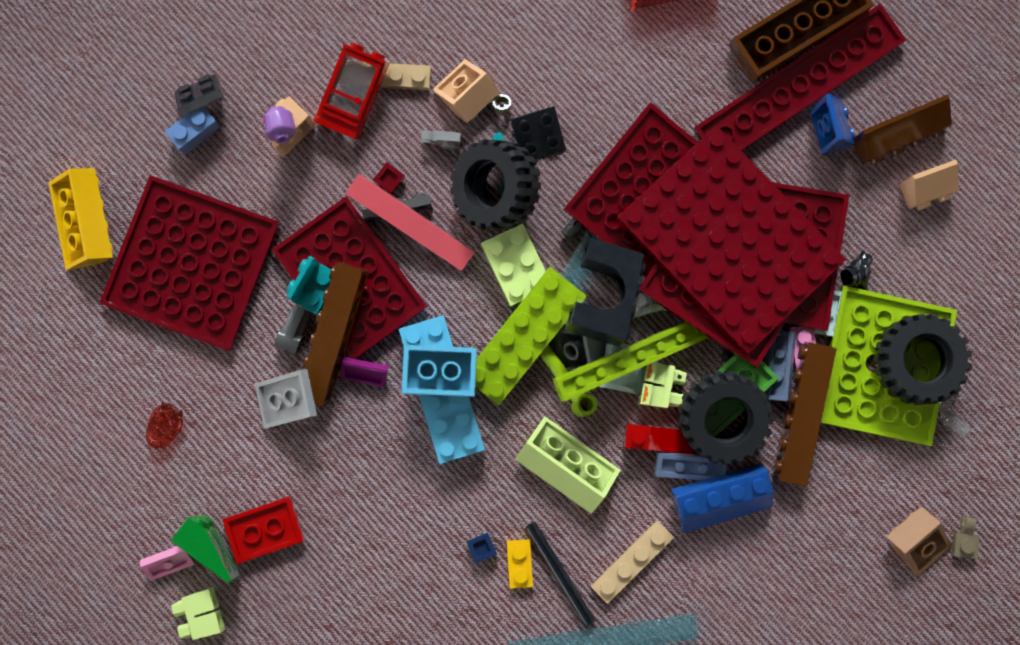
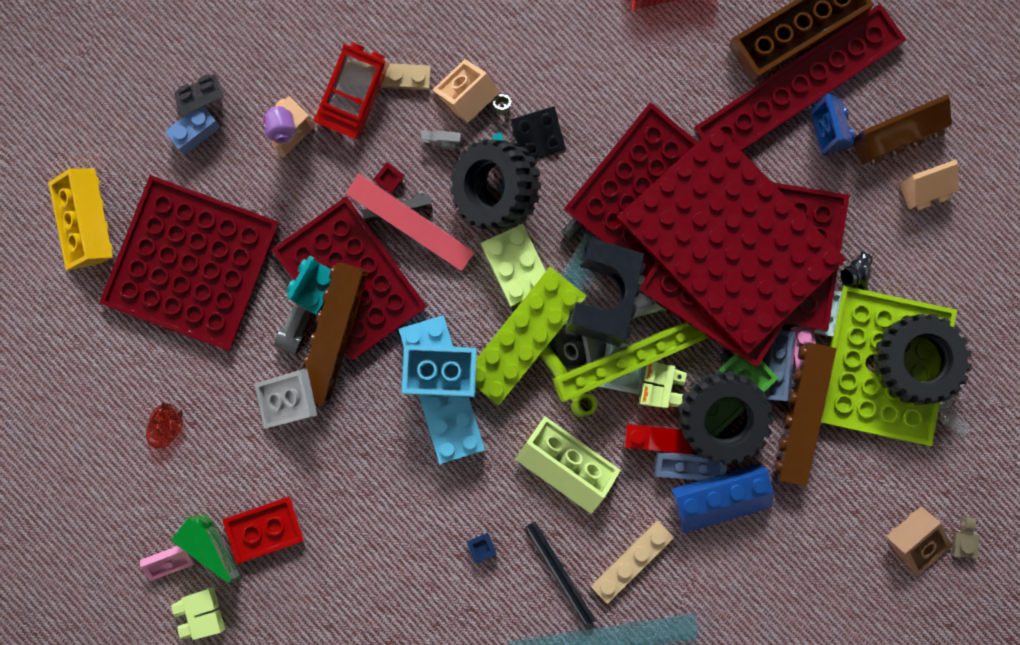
magenta tile [340,357,389,388] -> none
yellow plate [507,539,533,589] -> none

